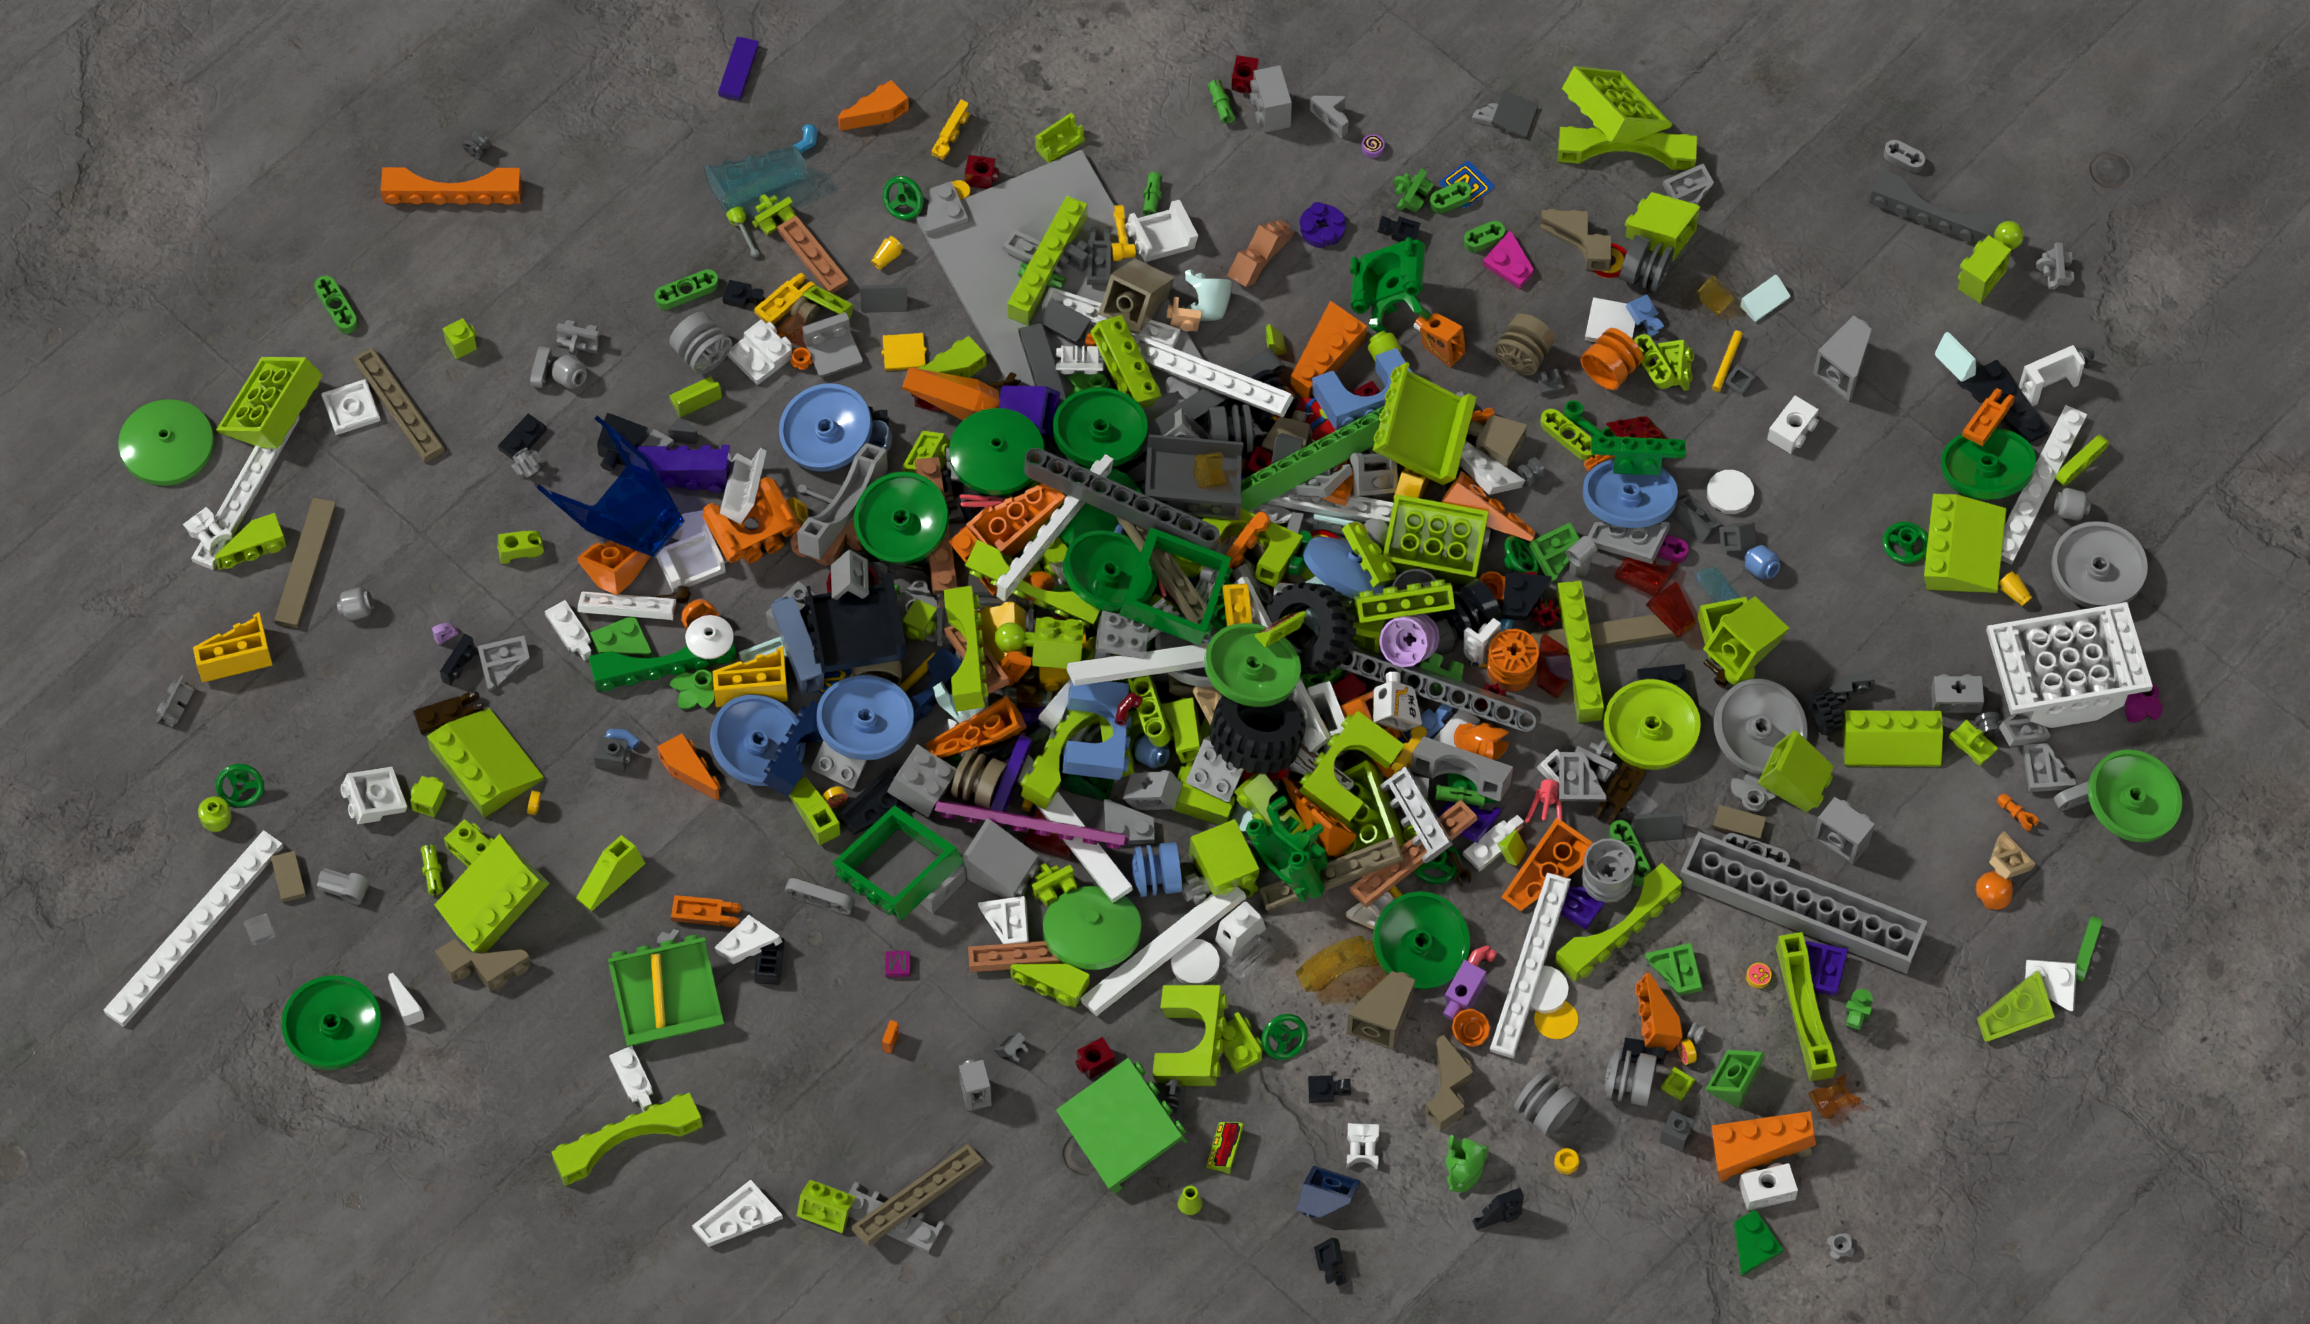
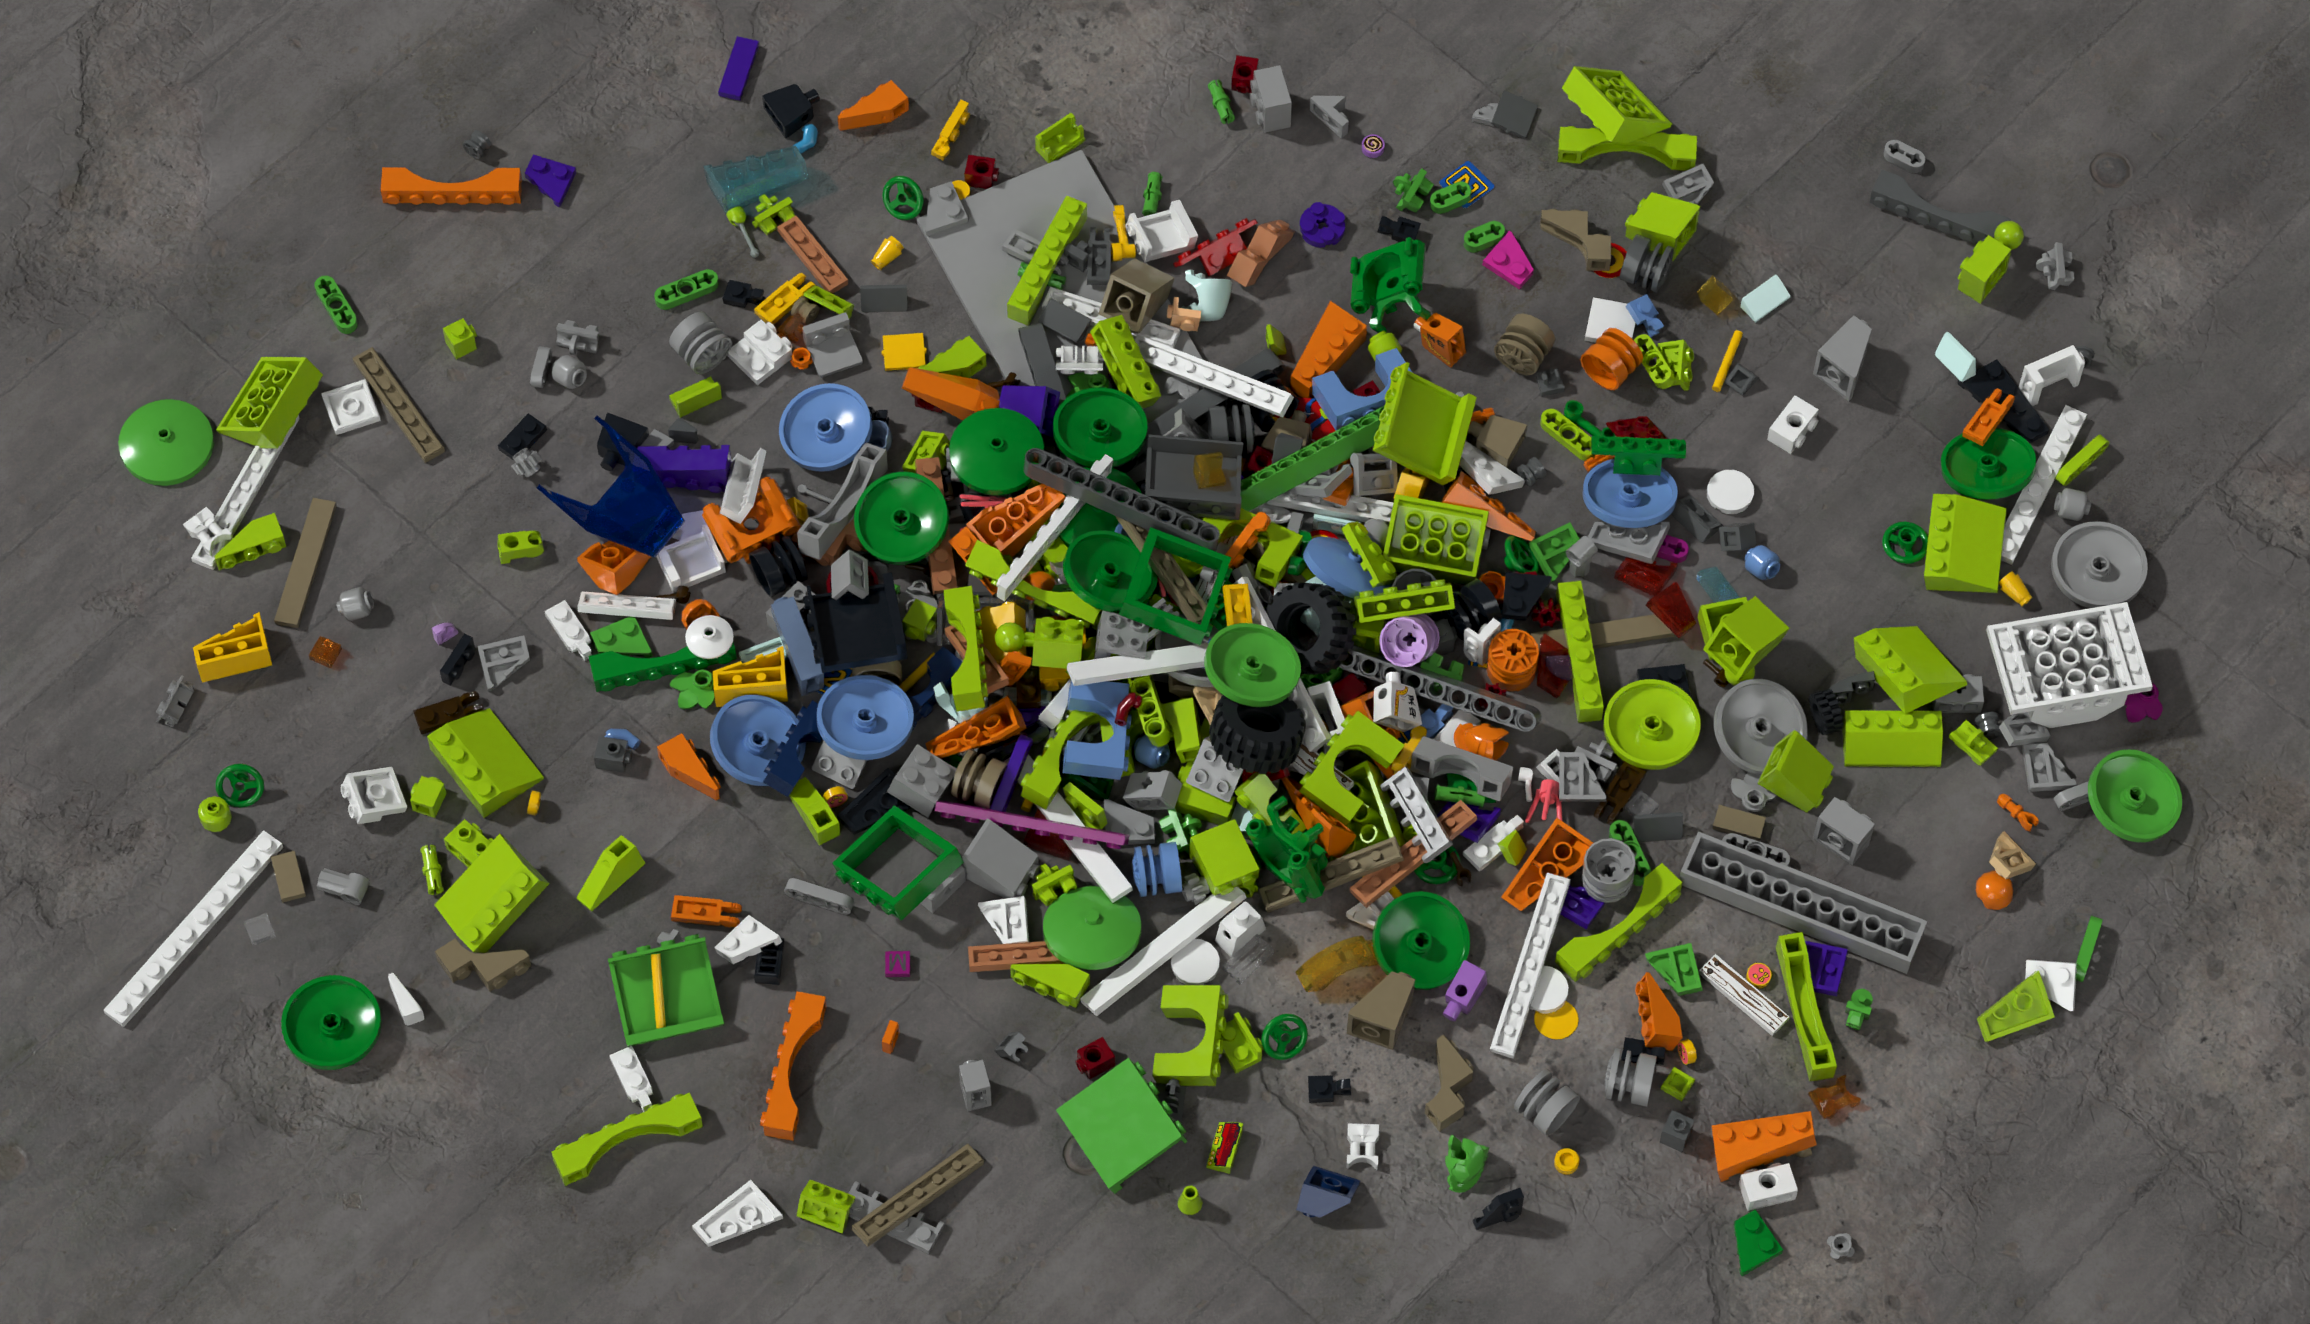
lime slope [1255,611,1306,647] -> none
black plate [1314,1238,1347,1286] -> none
orange hair [1452,1008,1491,1048] -> none
coral arm [1467,945,1497,967] -> none
light grey bush [1687,1021,1707,1046] -> none
bright green slope [1705,1050,1765,1108] -> none
none -> clear orange tile [309,636,342,668]
none -> dark purple wing [525,155,576,207]
none -> black wheel [749,535,808,597]
none -> orange arch [760,991,827,1141]
none -> black torso [762,84,820,139]
none -> lime bracket [1063,782,1108,830]
none -> bright green hips [1159,808,1202,854]
none -> red bracket [1173,218,1257,276]
none -> white hand [1518,767,1533,802]
none -> white tile [1699,954,1789,1036]
none -> lime slope [1854,626,1967,714]

